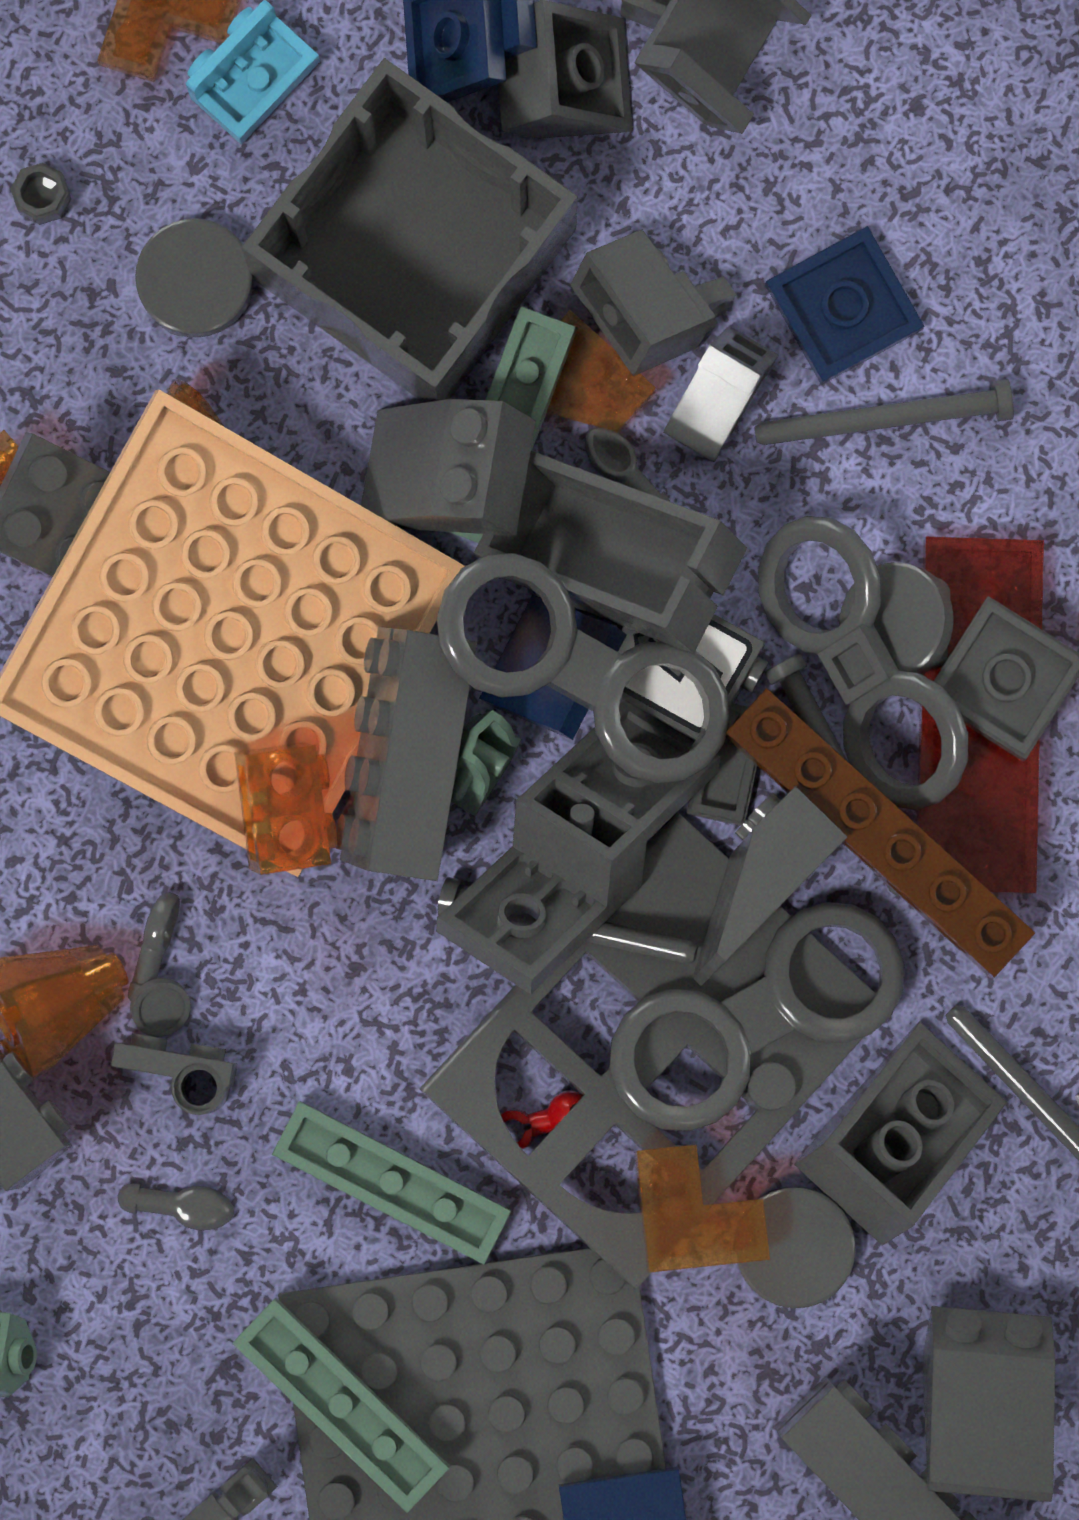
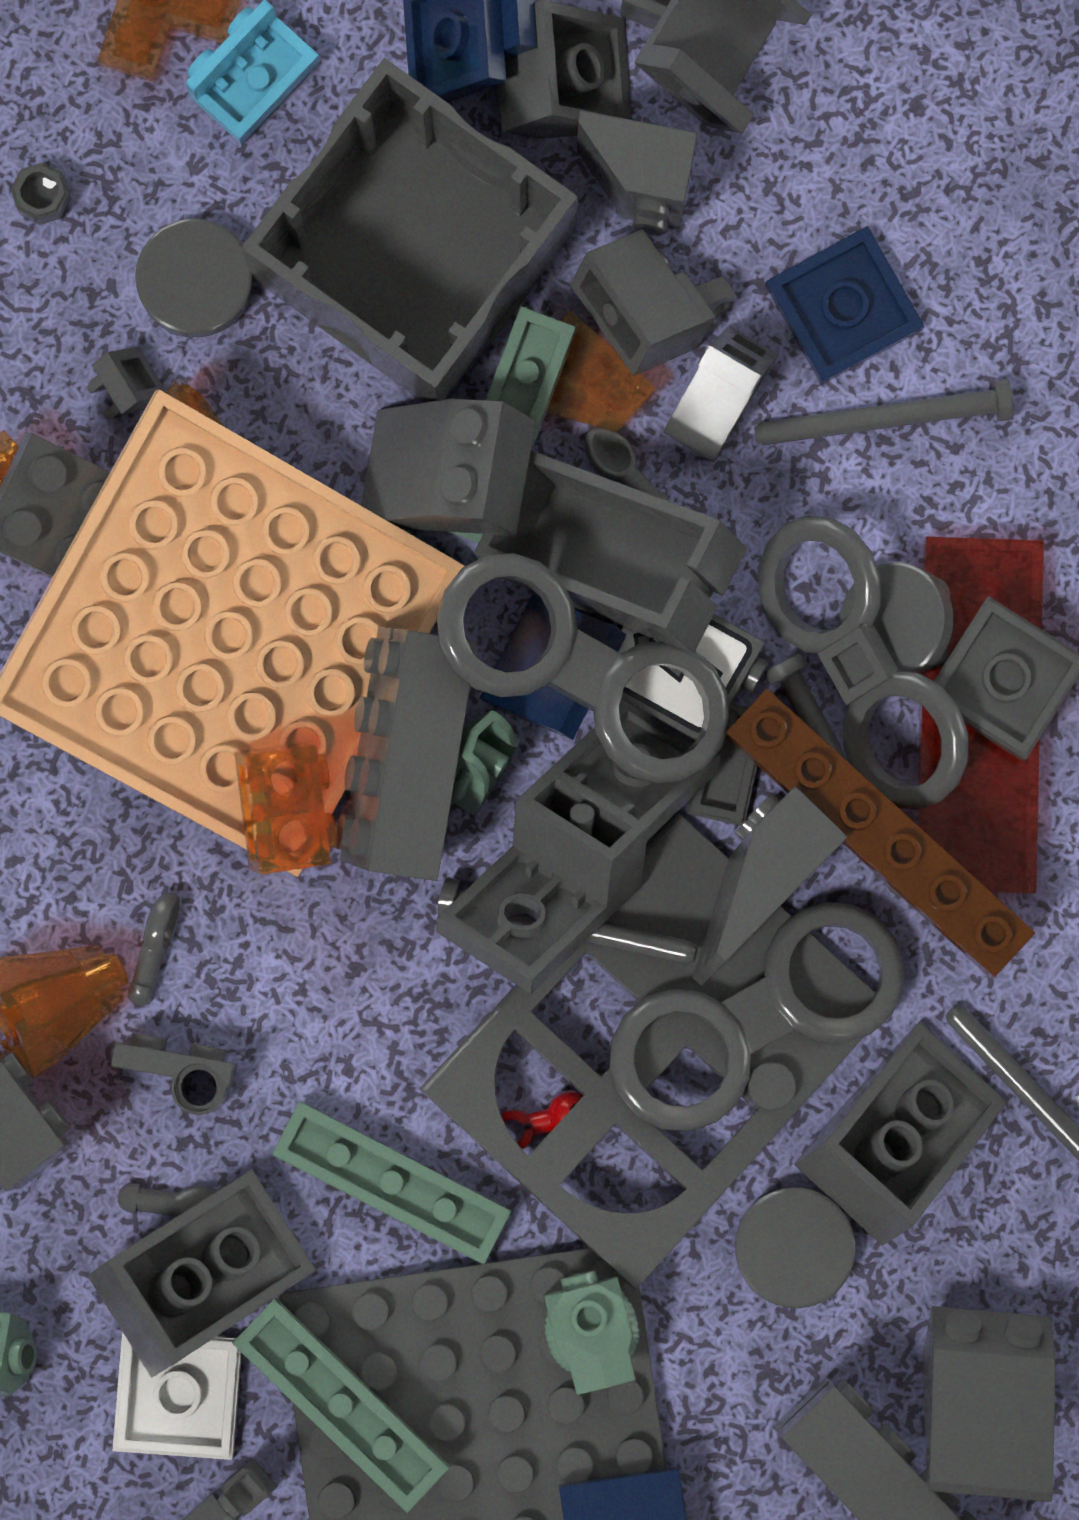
dark grey piece [130,978,191,1037] -> none
clear orange plate [634,1145,770,1273] -> none
none -> dark grey tile [87,347,168,419]
none -> dark grey slope [87,1169,316,1378]
none -> white tile [113,1332,242,1460]
none -> sand green hand [544,1270,640,1395]
none -> dark grey slope [577,110,697,234]

